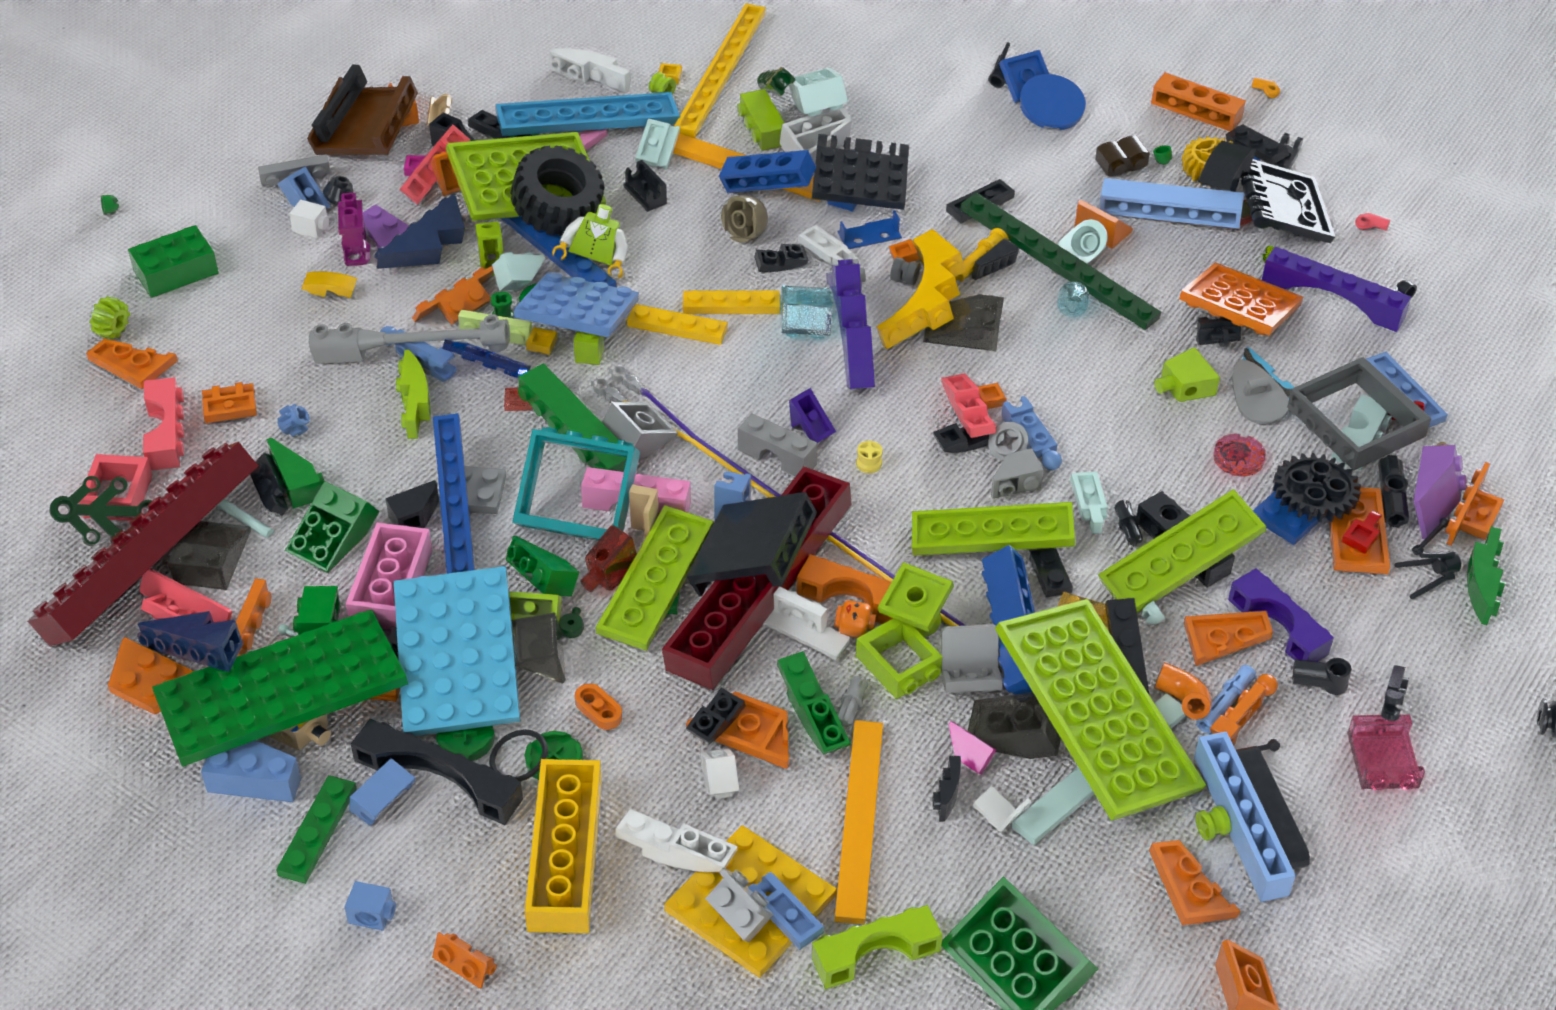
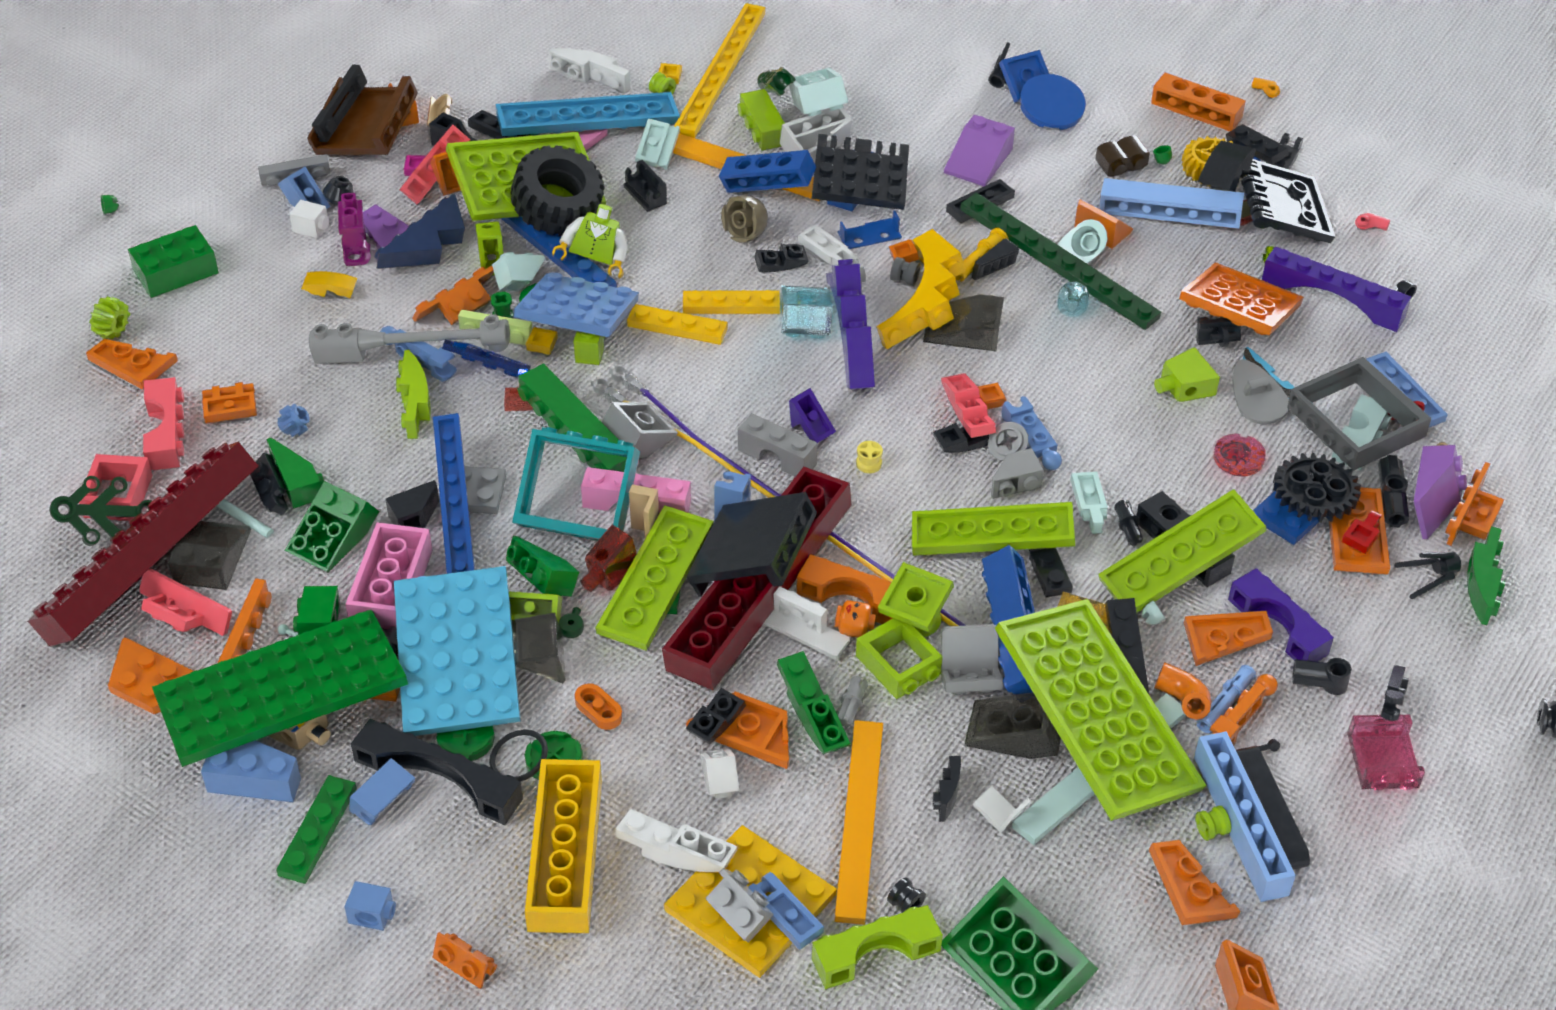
dark blue slope [137,611,243,671] -> none
tile [948,721,996,775] -> none
black hinge [1412,517,1450,555] -> none
none -> black wheel [887,877,926,913]
none -> medium lavender slope [944,115,1015,186]

